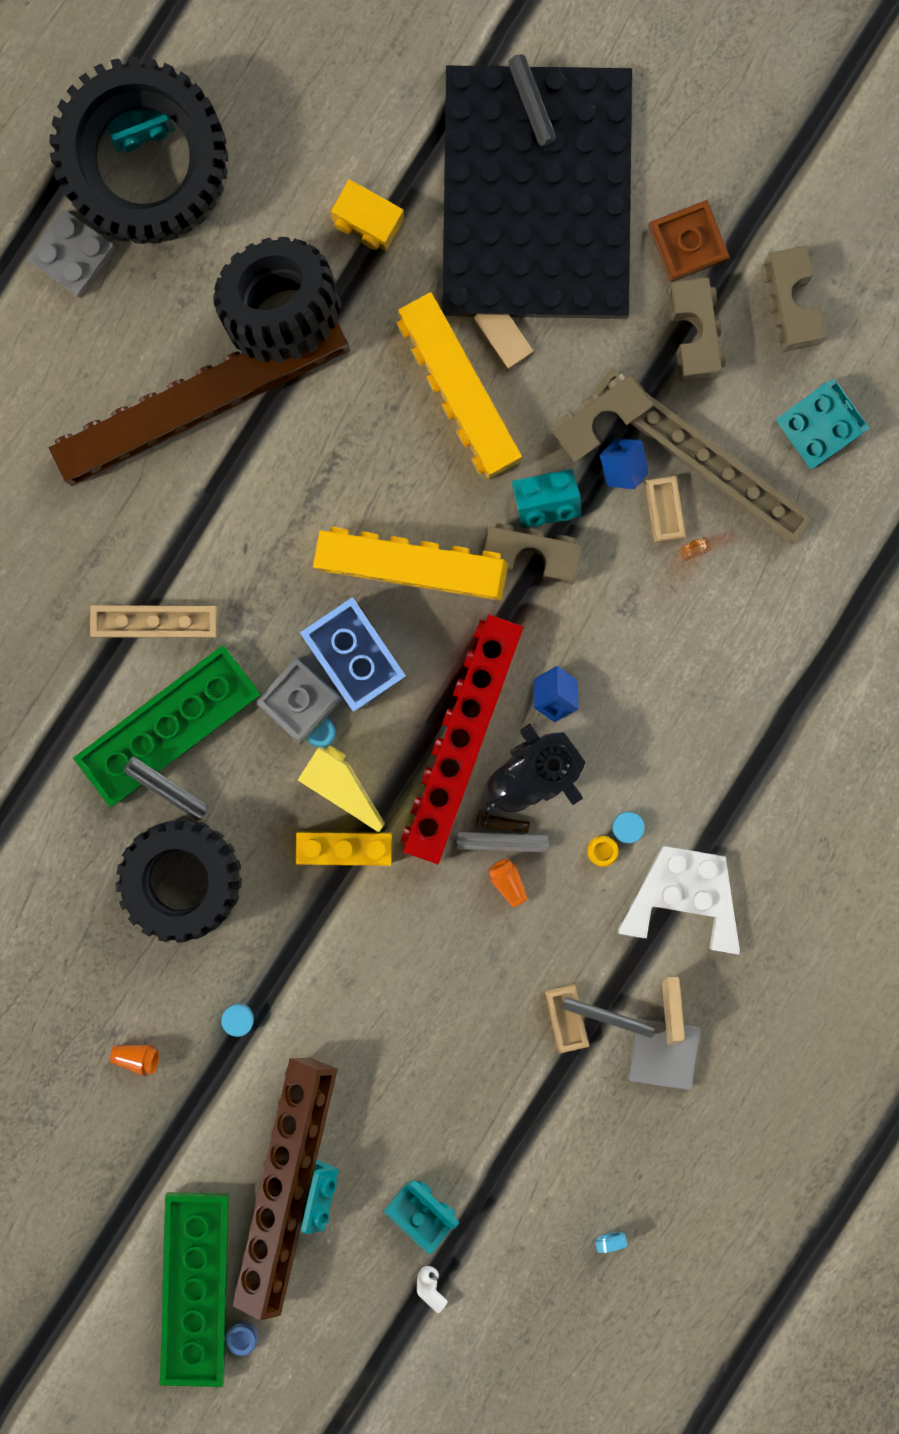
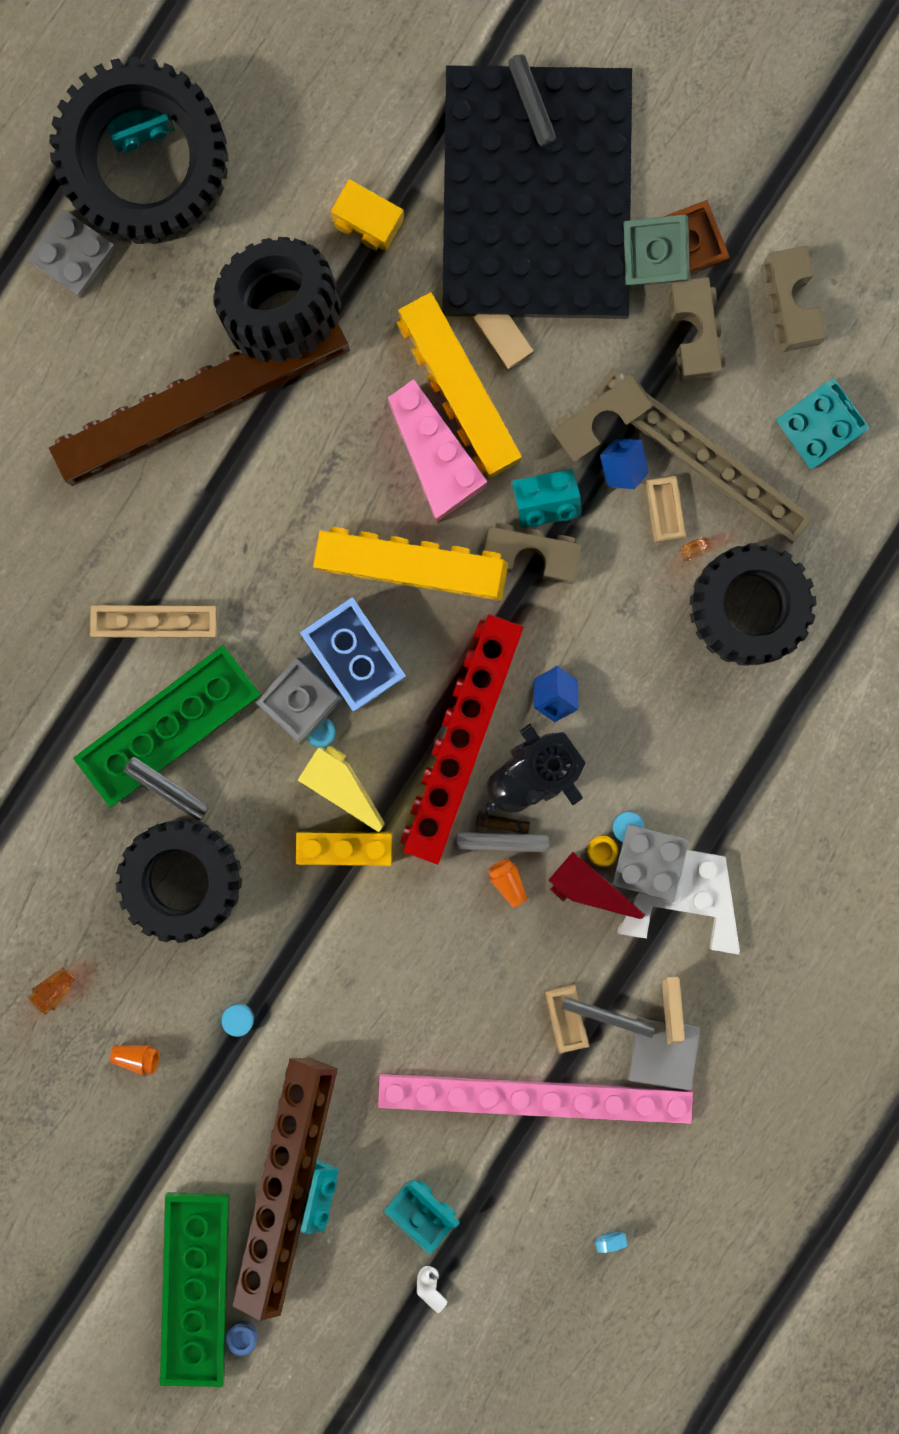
none -> clear orange cone [28,967,76,1014]
none -> bright pink plate [378,1074,693,1124]
none -> bright pink wedge [388,379,487,524]
none -> dark red slope [548,852,645,919]
none -> light grey plate [612,824,690,902]
none -> sand green plate [624,215,690,287]
none -> black tyre [689,543,817,666]

